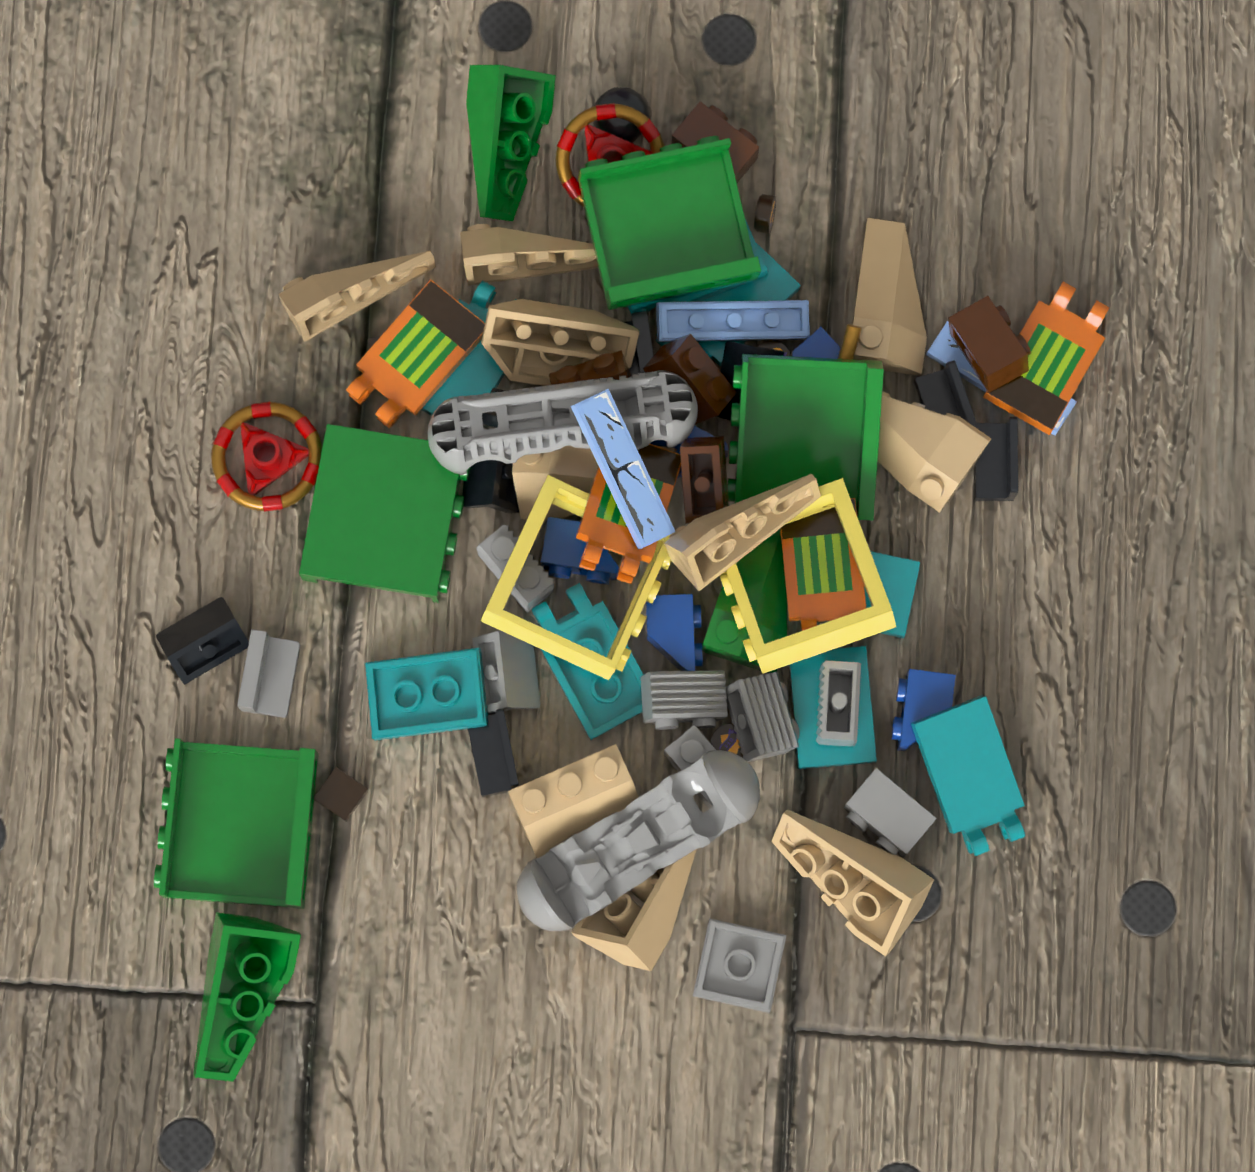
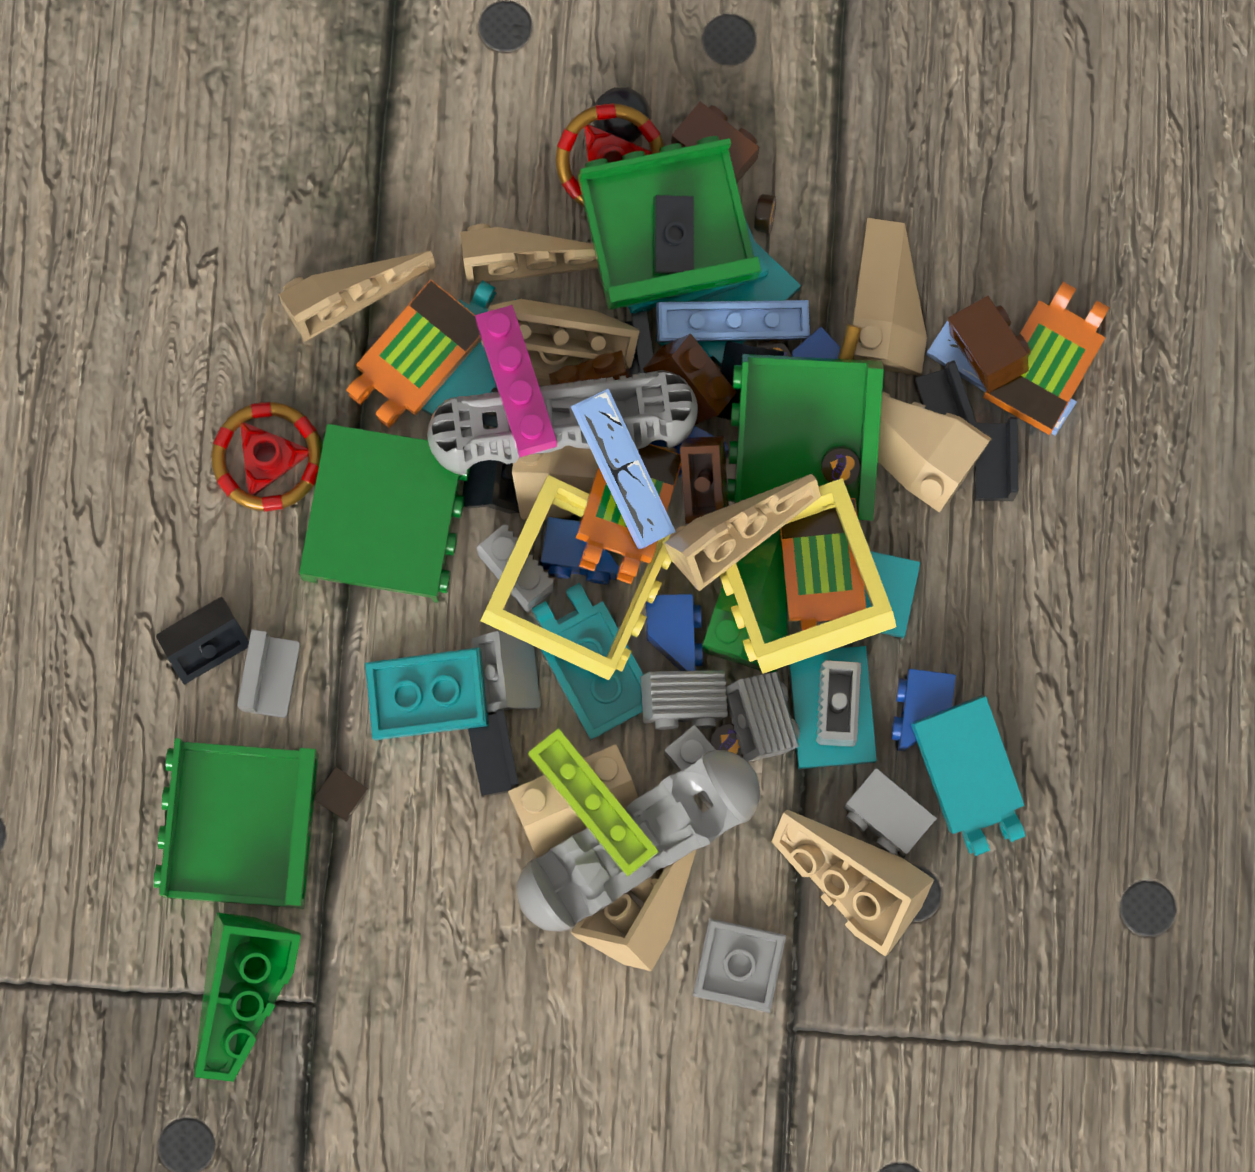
green wedge [466,65,556,221] -> none
none -> dark pink plate [475,305,557,458]
none -> lime plate [528,728,659,878]
none -> black plate [653,195,694,274]
none -> dark brown tile [821,446,860,486]

